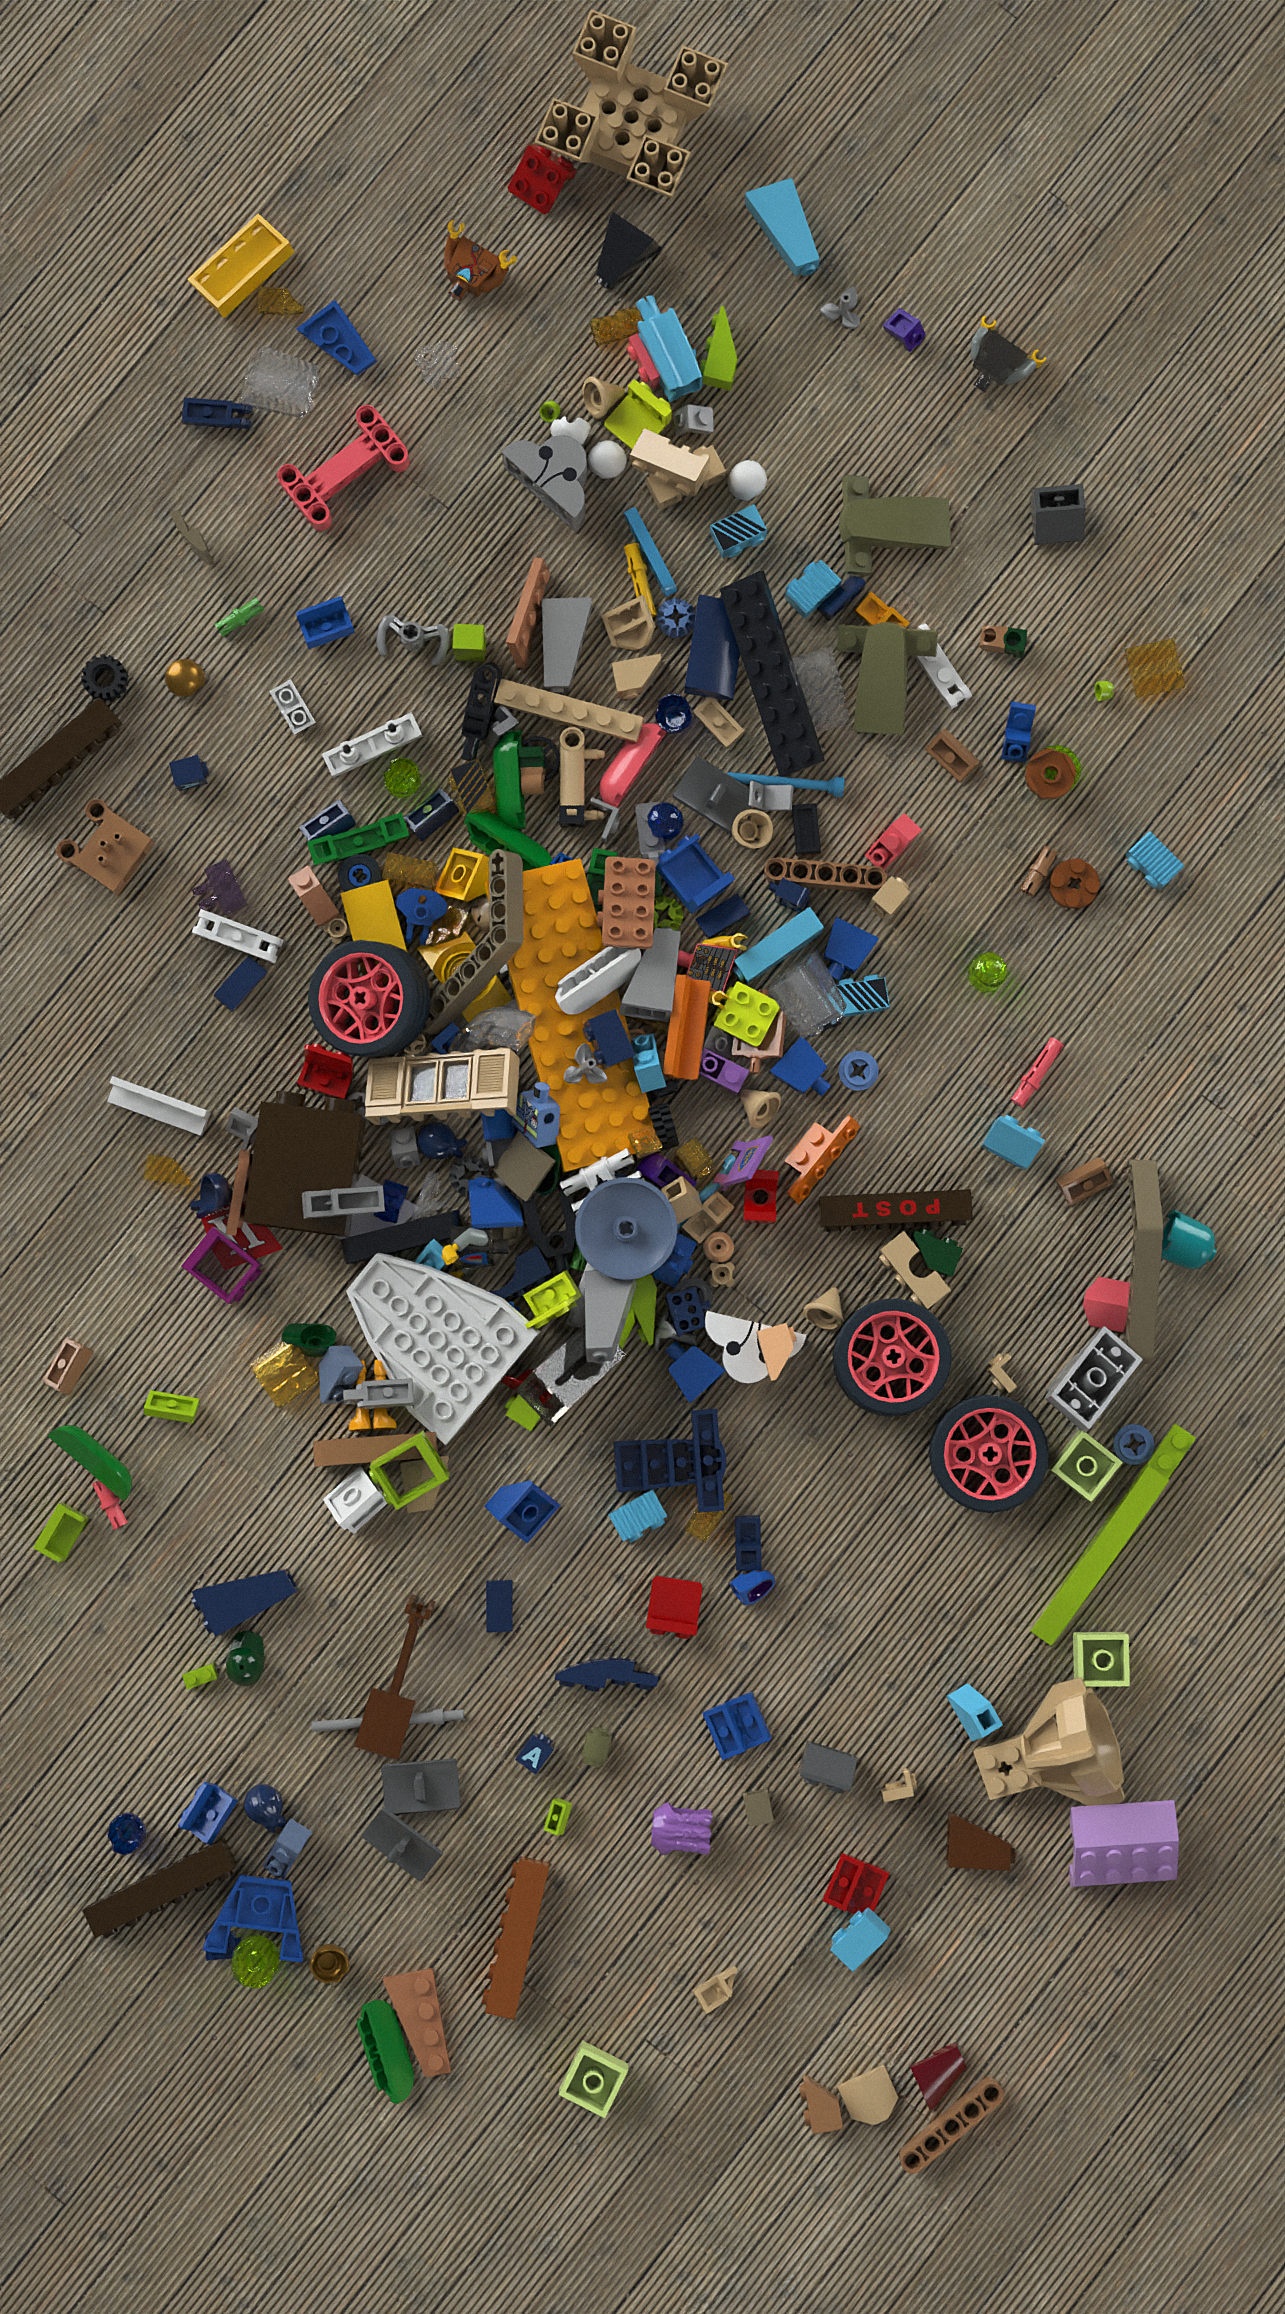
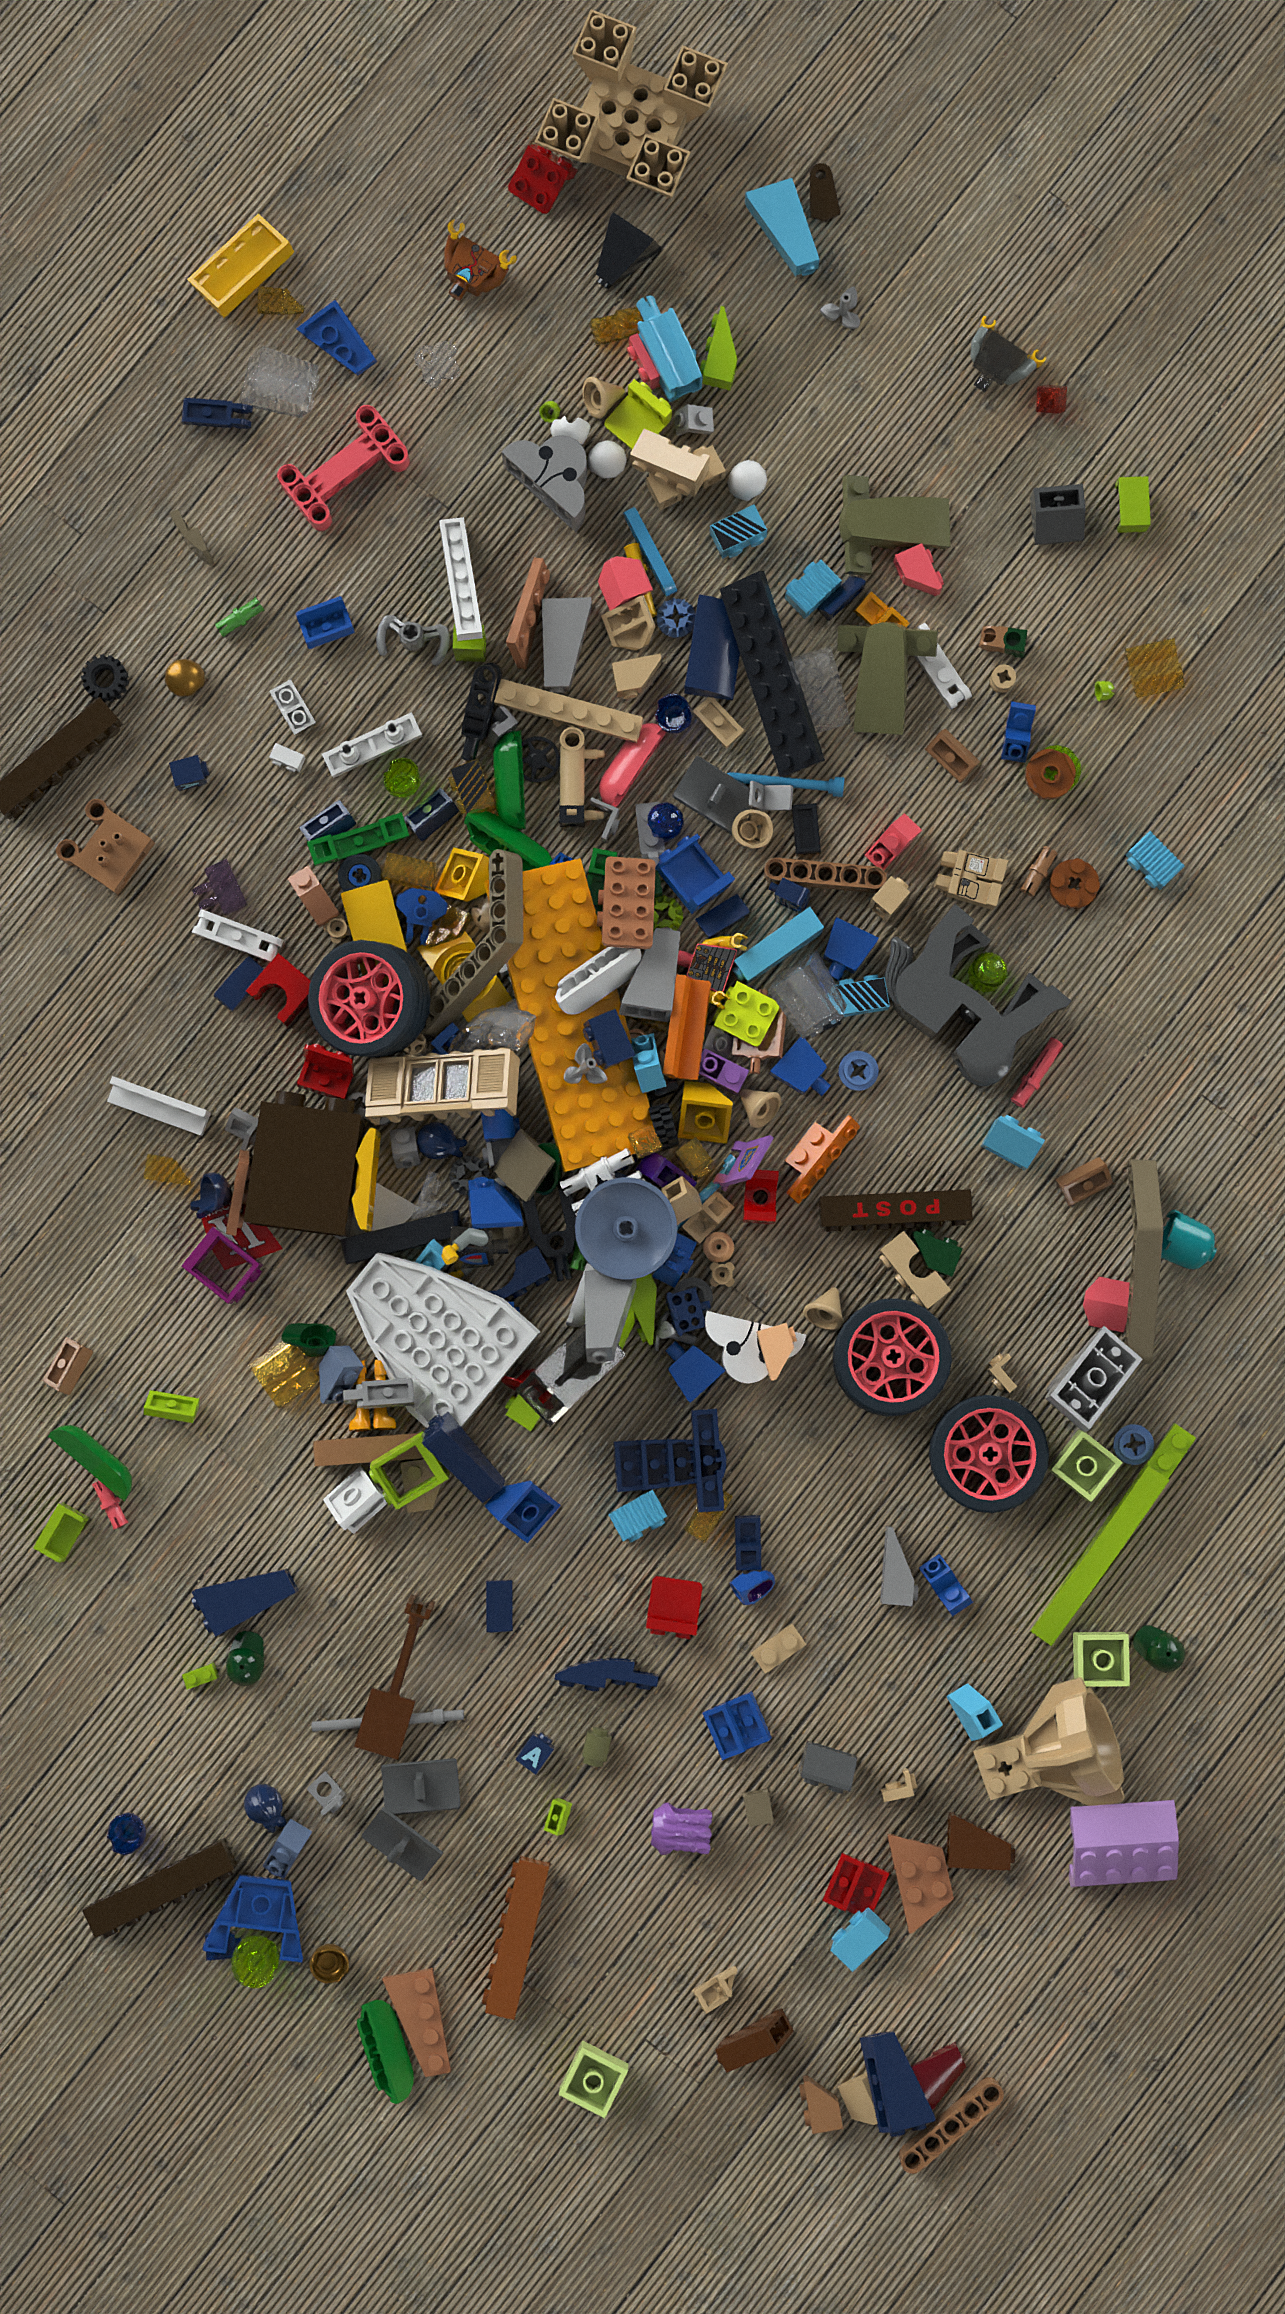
blue bracket [178,1782,238,1845] -> none
light grey slope [302,1186,385,1219] -> none
clear blue bracket [373,1179,409,1224] -> none
medium blue torso [511,1082,560,1148] -> none
leg [519,746,545,795] -> none
neon yellow bracket [523,1270,582,1329] -> none
dark purple bracket [883,308,926,352] -> none
none -> red piece [246,953,311,1027]
none -> white piece [269,743,306,772]
none -> light grey bracket [307,1771,346,1816]
none -> yellow slope [351,1128,381,1232]
none -> dark blue slope [422,1412,505,1503]
none -> white plate [439,517,483,641]
none -> coral slope [598,556,653,611]
none -> yellow slope [678,1080,733,1144]
none -> reddish brown slope [715,2008,794,2073]
none -> tan plate [750,1623,807,1674]
none -> dark brown piece [810,163,841,222]
none -> dark blue slope [860,2032,936,2137]
none -> light grey slope [880,1526,918,1606]
none -> dark grey animal [885,904,1071,1086]
none -> nougat wing [887,1833,954,1934]
none -> coral slope [893,543,944,596]
none -> blue slope [919,1554,973,1617]
none -> tan hips [934,849,1008,910]
none -> tan wheel [989,664,1016,694]
none -> clear red slope [1036,385,1067,414]
none -> lime panel [1115,476,1151,533]
none -> dark green cap [1133,1625,1186,1673]

